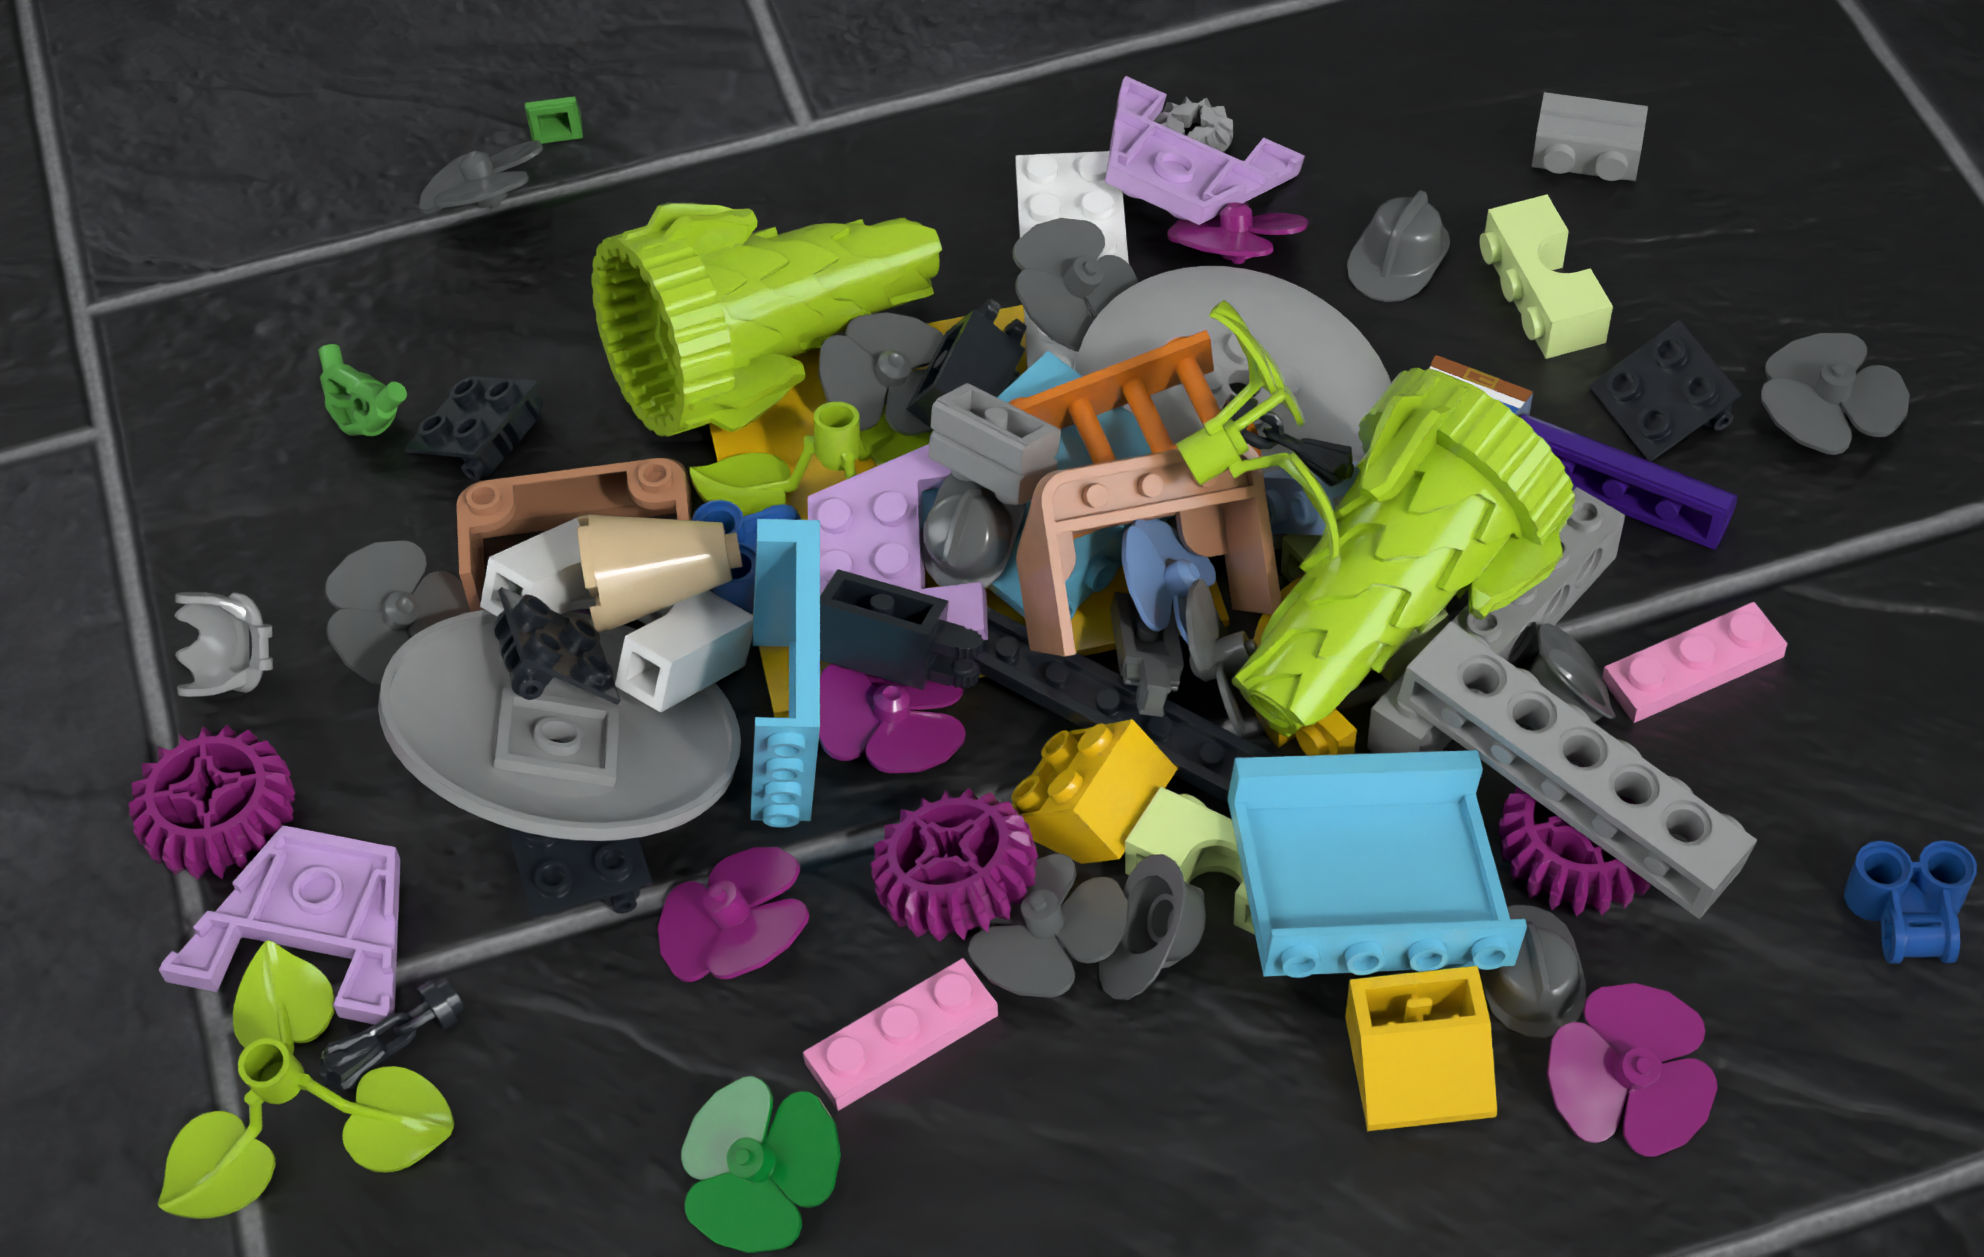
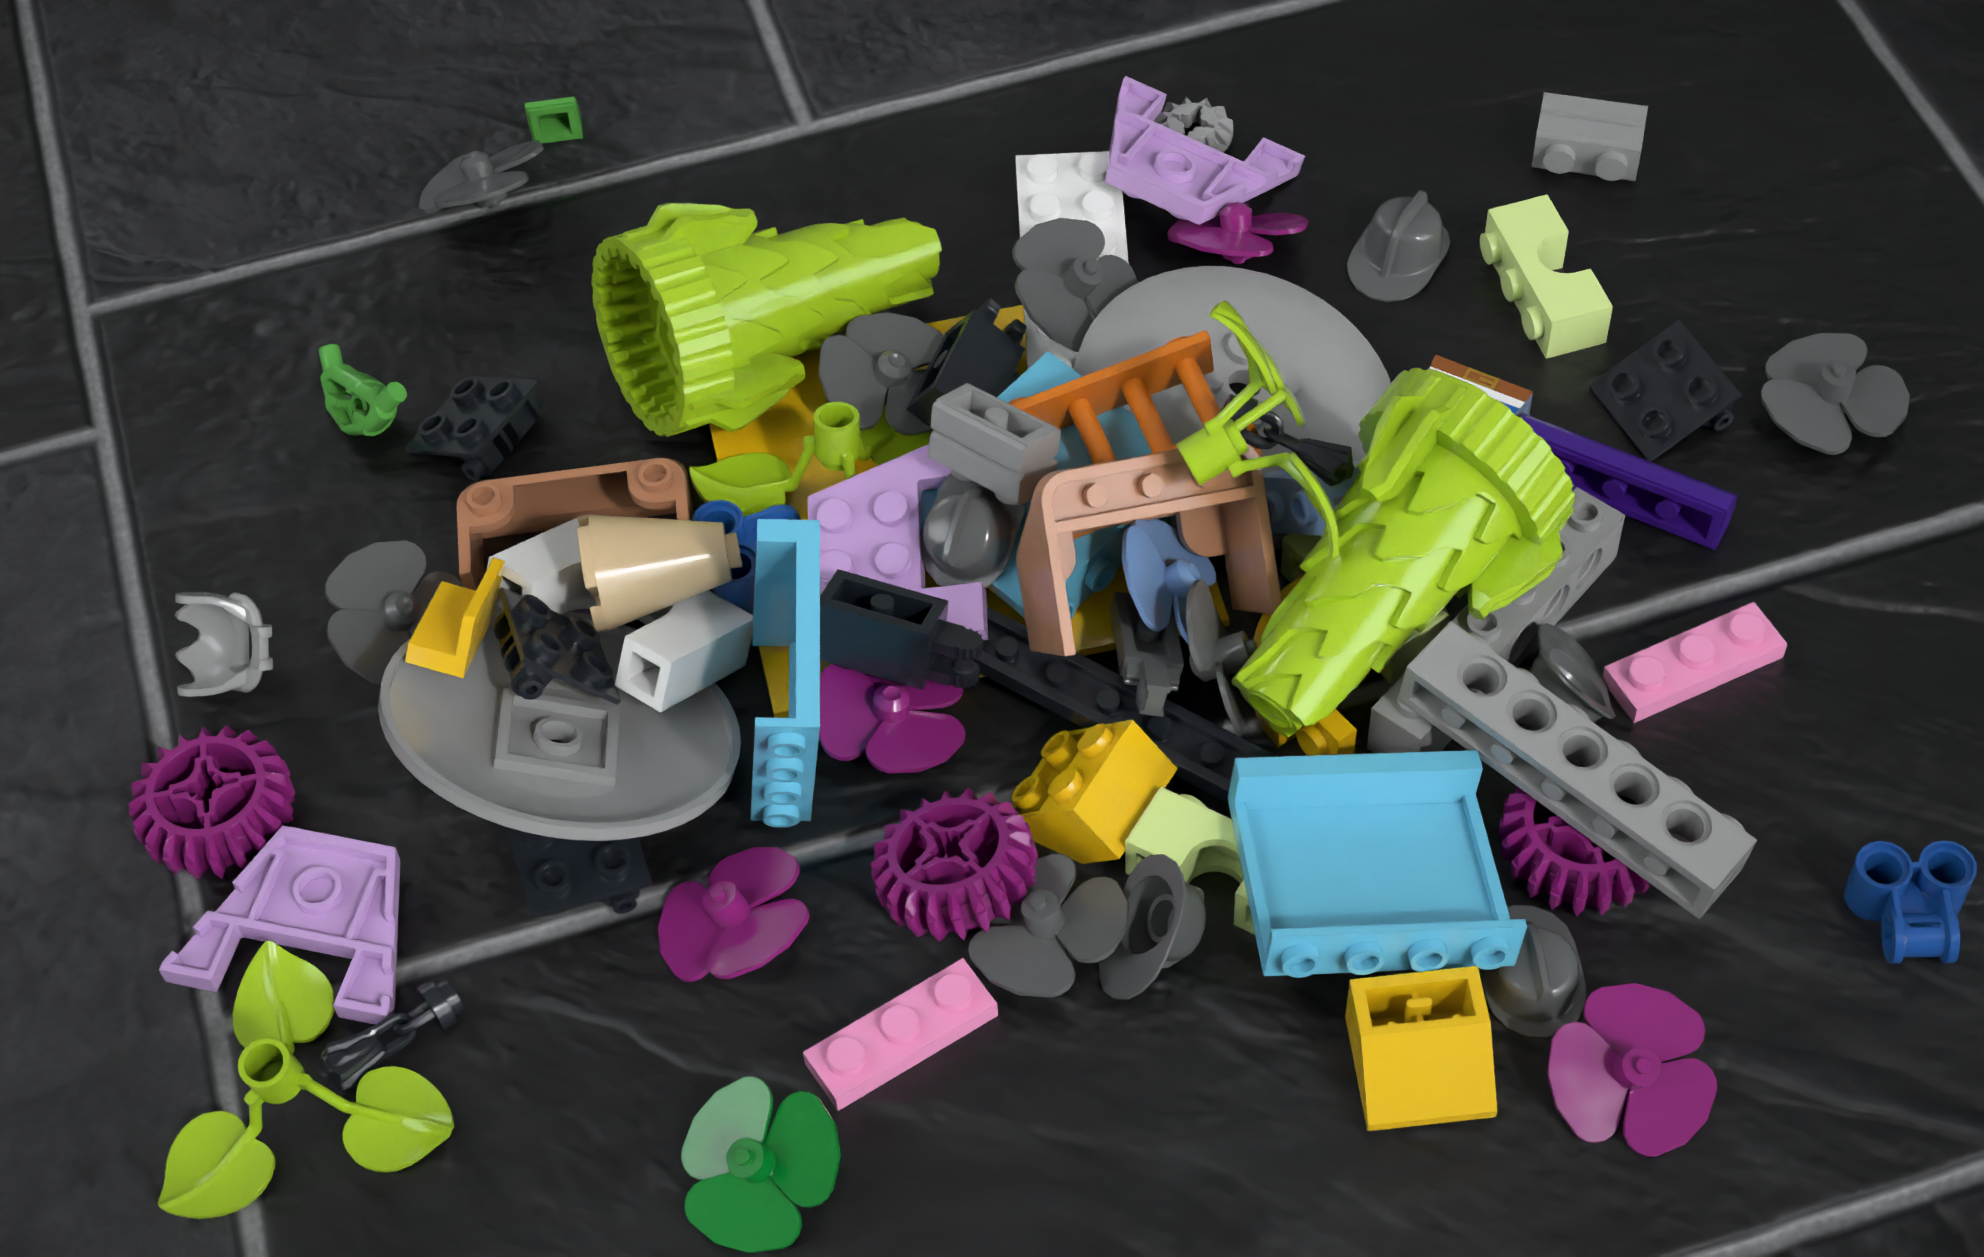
none -> yellow panel [405,557,505,678]

